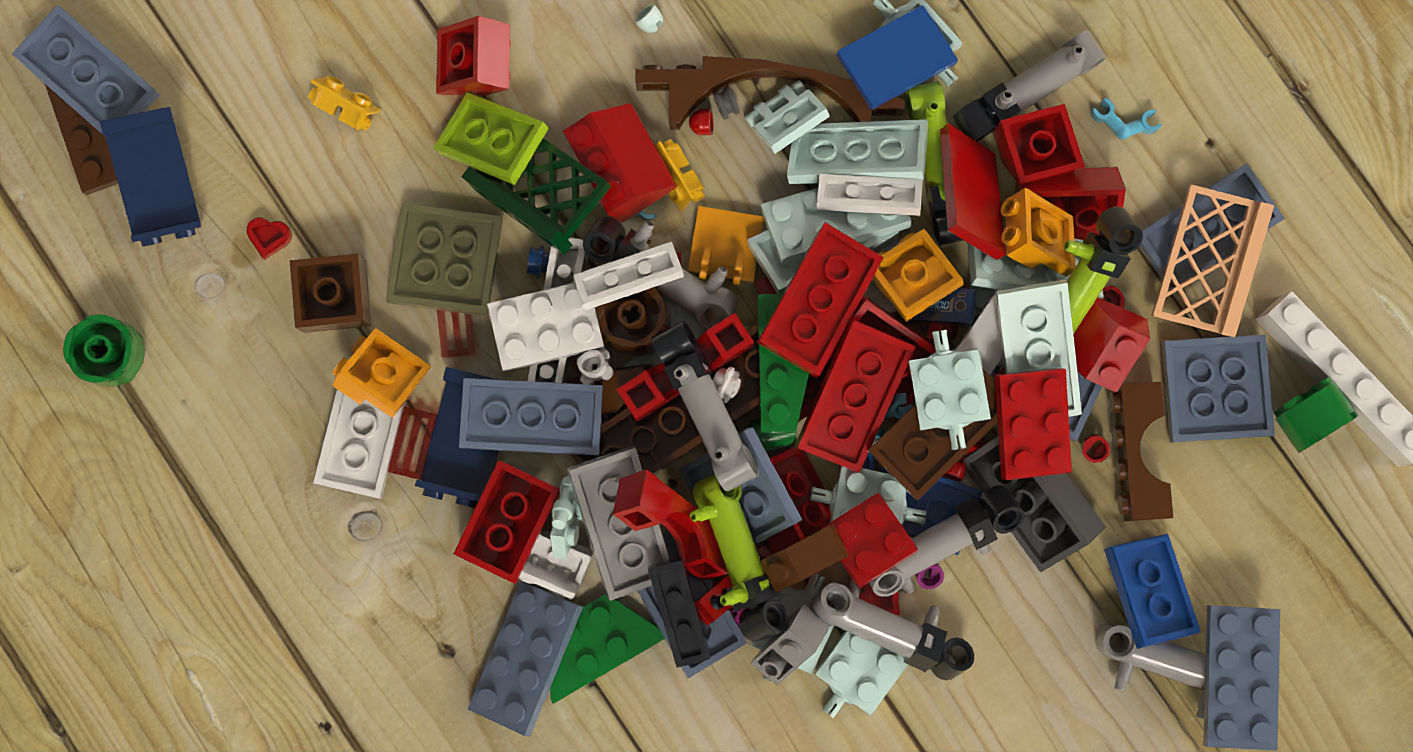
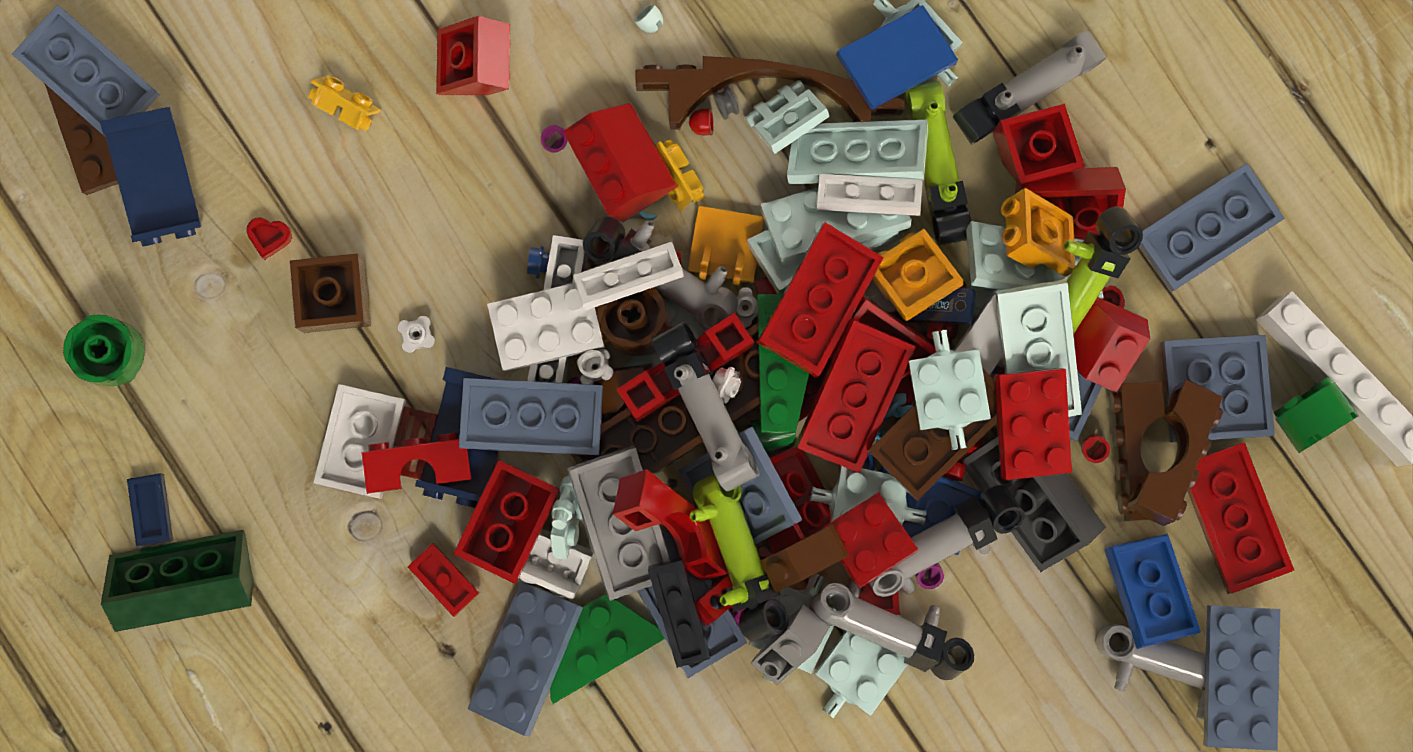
light orange plate [332,328,431,418] -> none
olive plate [386,203,503,316] -> none
lime plate [433,92,549,185] -> none
clear red tile [437,310,476,359] -> none
dark green fence [461,138,611,256] -> none
red tile [940,123,1006,260] -> none
medium azure arm [1090,98,1162,140] -> none
light nougat fence [1151,184,1274,338] -> none
none -> dark green slope [101,530,253,632]
none -> dark blue tile [127,473,173,546]
none -> red arch [361,433,471,494]
none -> white plate [398,316,435,353]
none -> red plate [408,543,480,617]
none -> magenta hinge [540,125,568,153]
none -> white plate [735,288,758,328]
none -> reddish brown arch [1126,380,1224,526]
none -> red plate [1187,442,1295,594]

